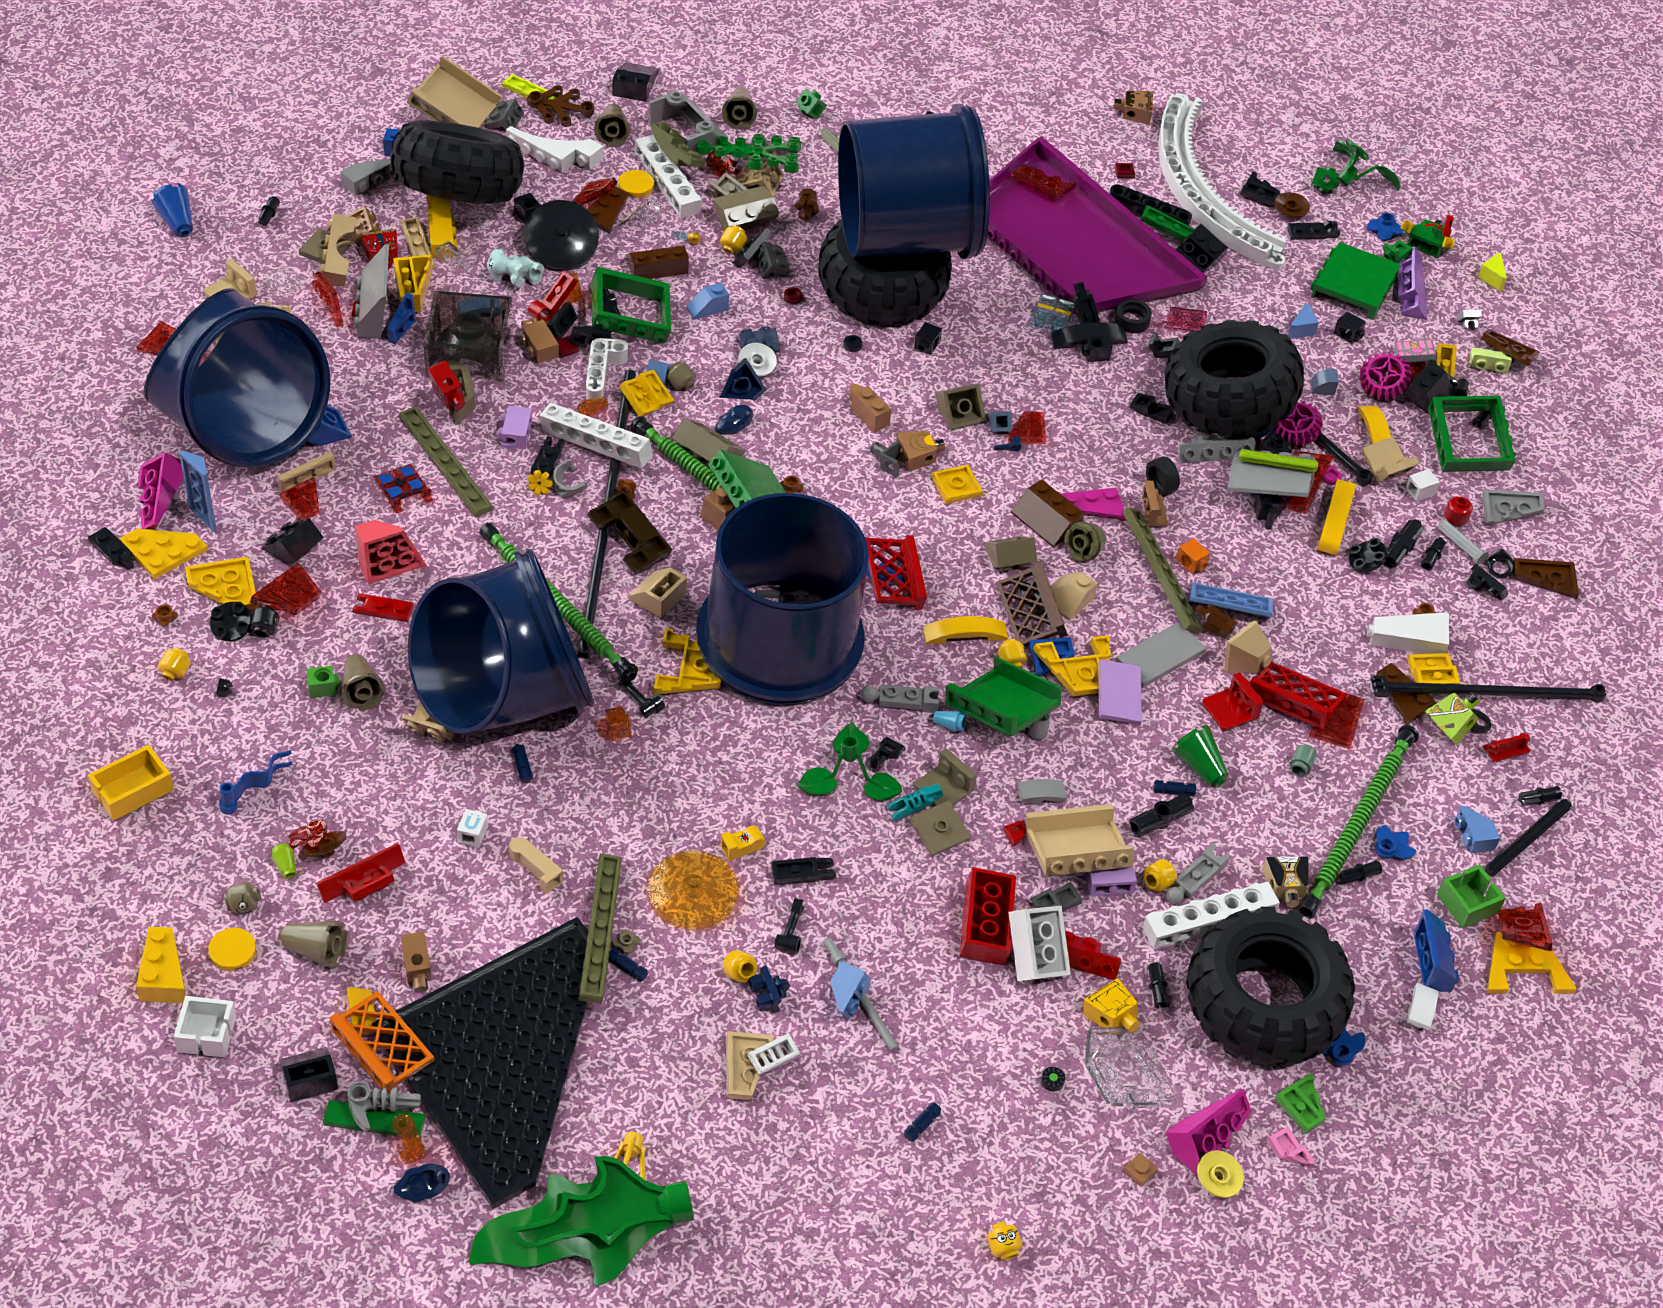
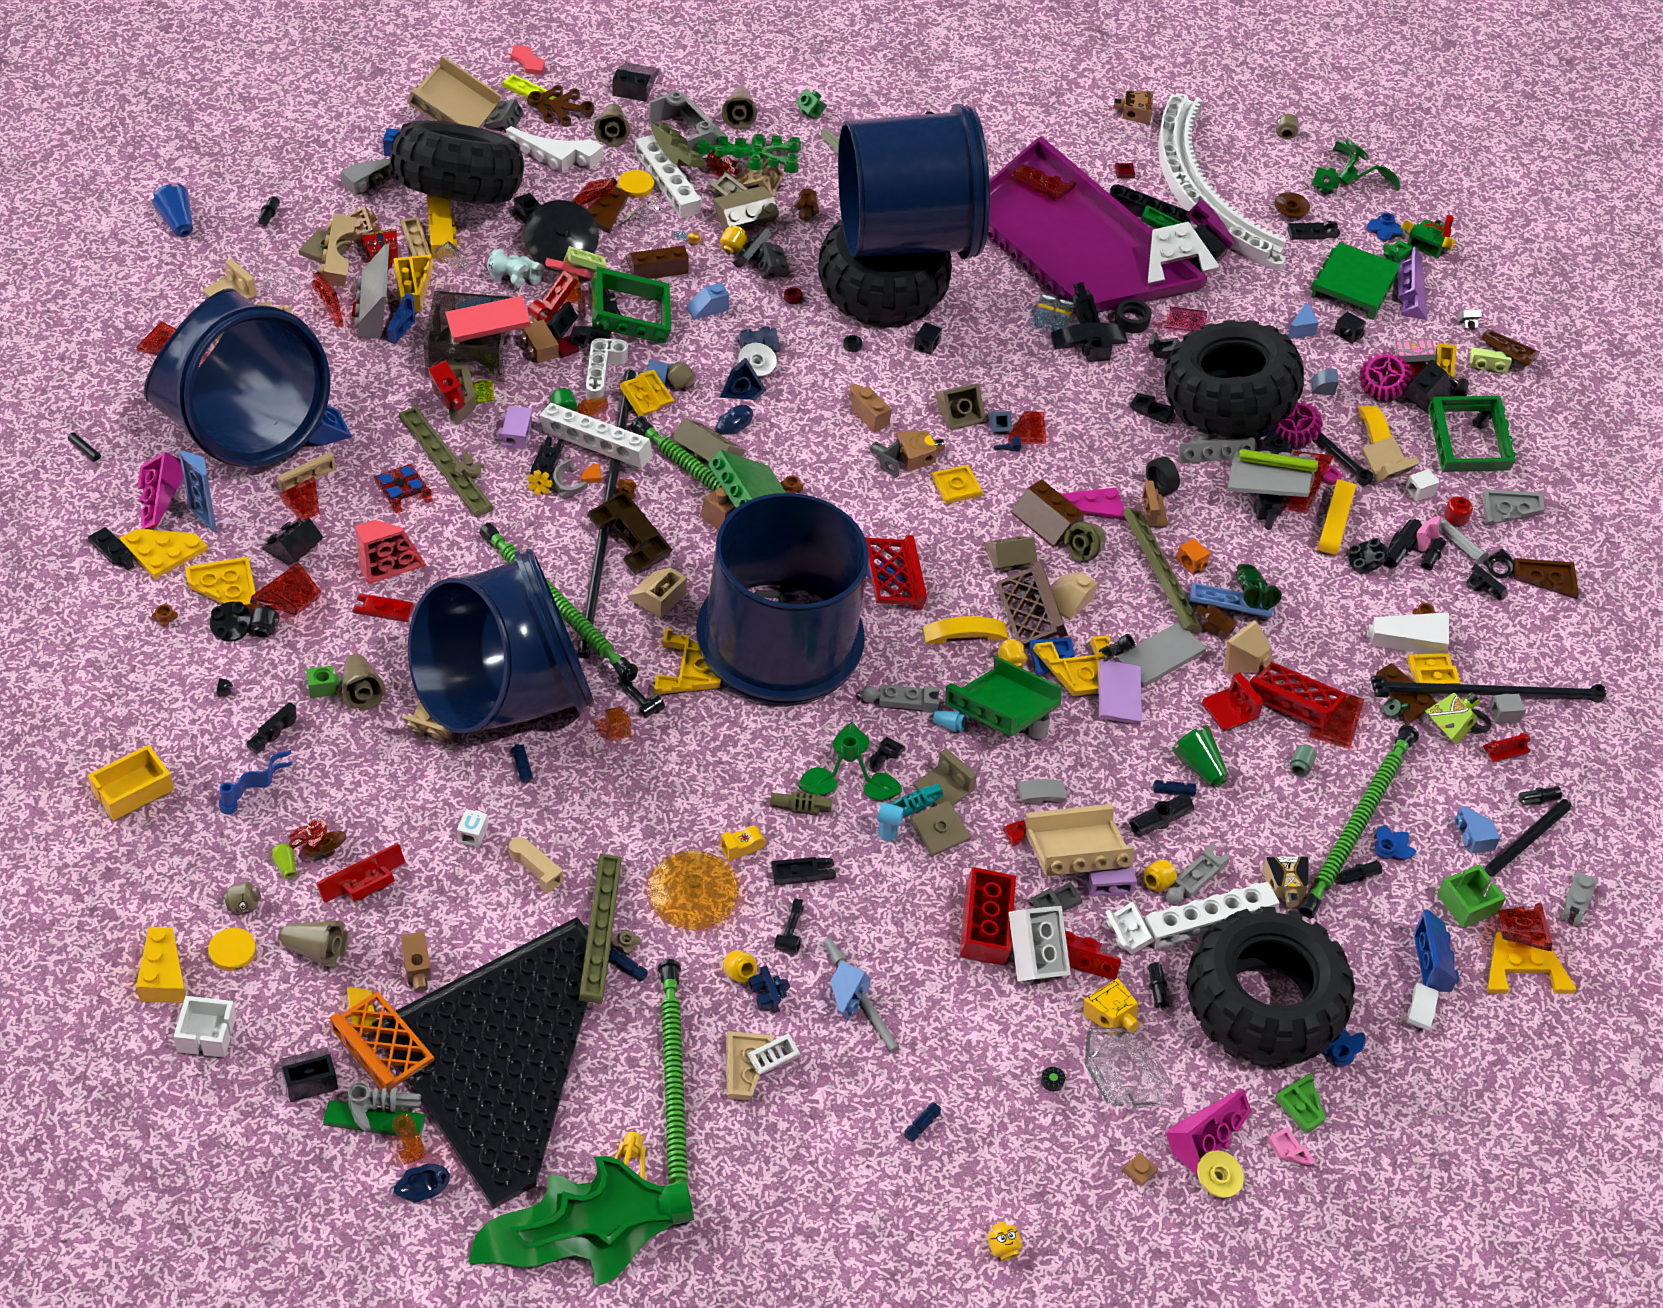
yellow head [158,647,191,681] -> none
black wing [1240,171,1280,207] -> none
neon yellow slope [1478,253,1507,291] -> none
none -> black piece [68,432,101,462]
none -> black hinge [247,702,297,755]
none -> coral tile [445,296,531,343]
none -> dark tan piece [452,450,484,477]
none -> clear neon green tile [472,380,494,403]
none -> coral tile [511,45,545,75]
none -> coral tile [545,258,594,280]
none -> green head [550,388,577,411]
none -> yellowish green bracket [563,246,607,273]
none -> orange tile [581,463,602,483]
none -> bright green hose [658,959,690,1226]
none -> olive hinge [770,792,832,814]
none -> medium azure piece [877,802,904,842]
none -> black brick [1099,633,1136,662]
none -> white bracket [1106,902,1155,954]
none -> white wing [1148,222,1219,286]
none -> magenta slope [1186,198,1235,251]
none -> dark green piece [1235,564,1282,609]
none -> dark tan head [1276,114,1299,140]
none -> dark green piece [1383,699,1410,719]
none -> bright pink slope [1417,517,1441,551]
none -> light grey brick [1490,694,1526,724]
none -> light grey hinge [1560,871,1598,927]

